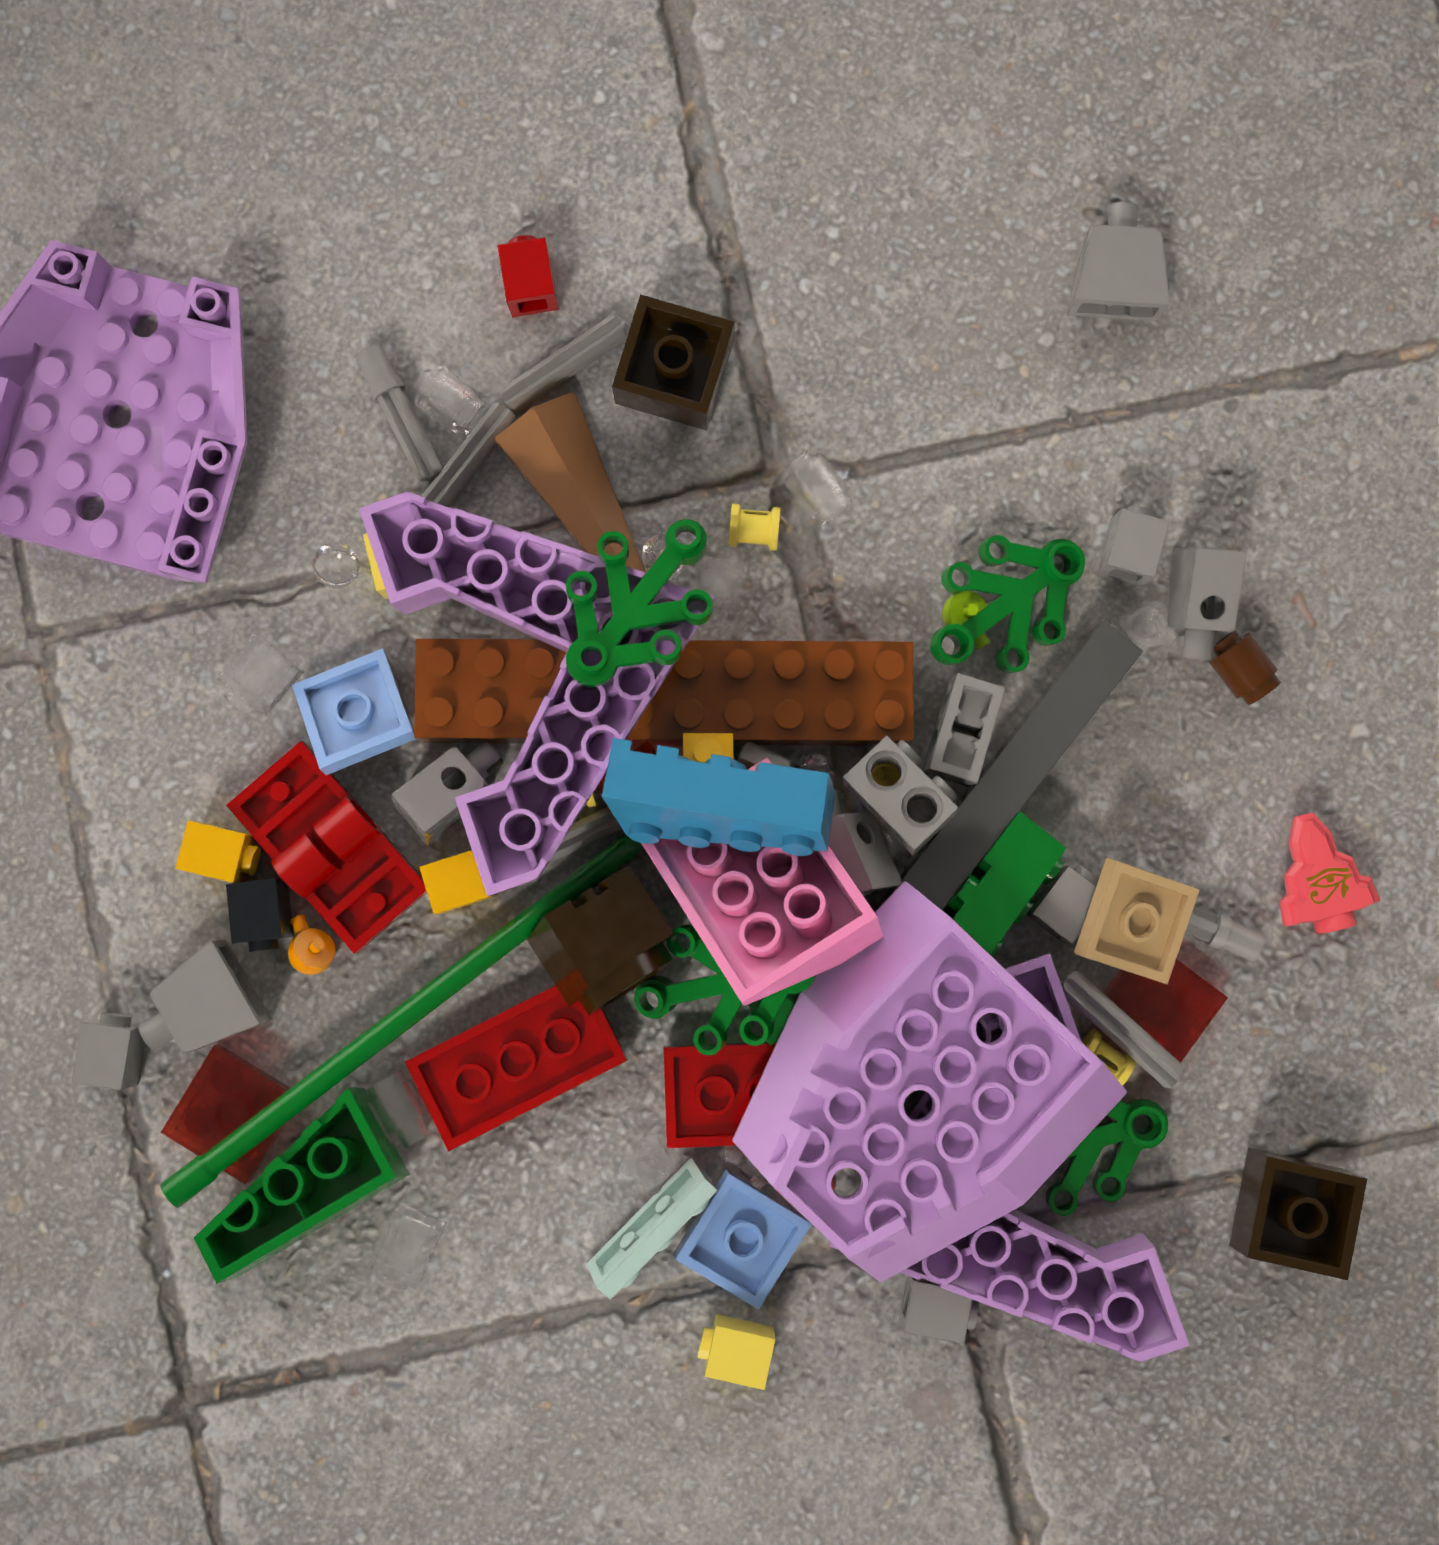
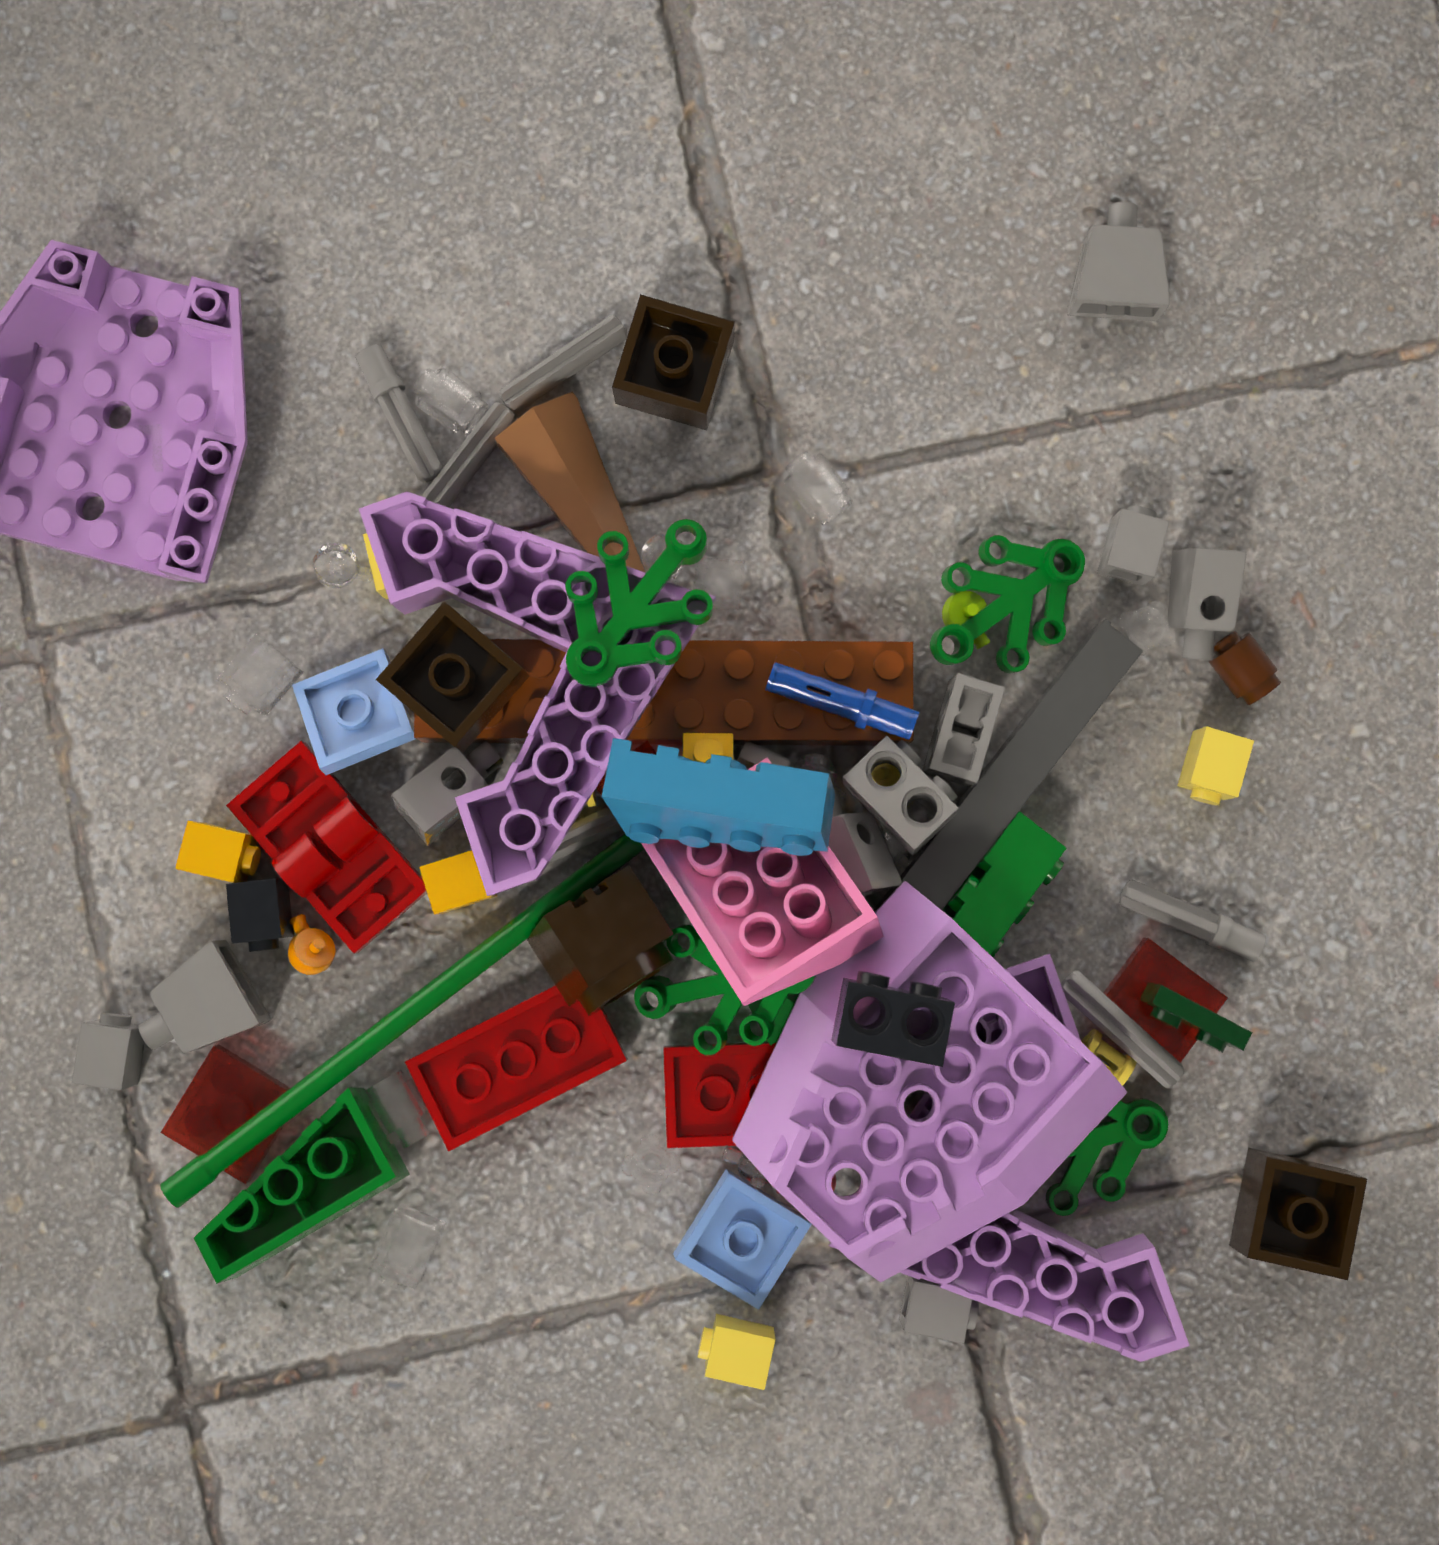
red brick [497,235,559,318] -> none
light aqua plate [586,1157,718,1300] -> none
light yellow bush [729,504,781,551] -> none
light grey brick [1026,865,1099,944] -> none
tan plate [1074,858,1200,985] -> none
coral rock [1279,812,1380,934] -> none
none -> dark brown brick [375,601,529,752]
none -> blue pin [765,662,919,740]
none -> black brick [831,971,955,1067]
none -> dark green plate [1140,982,1253,1053]
none -> light yellow brick [1177,726,1254,805]

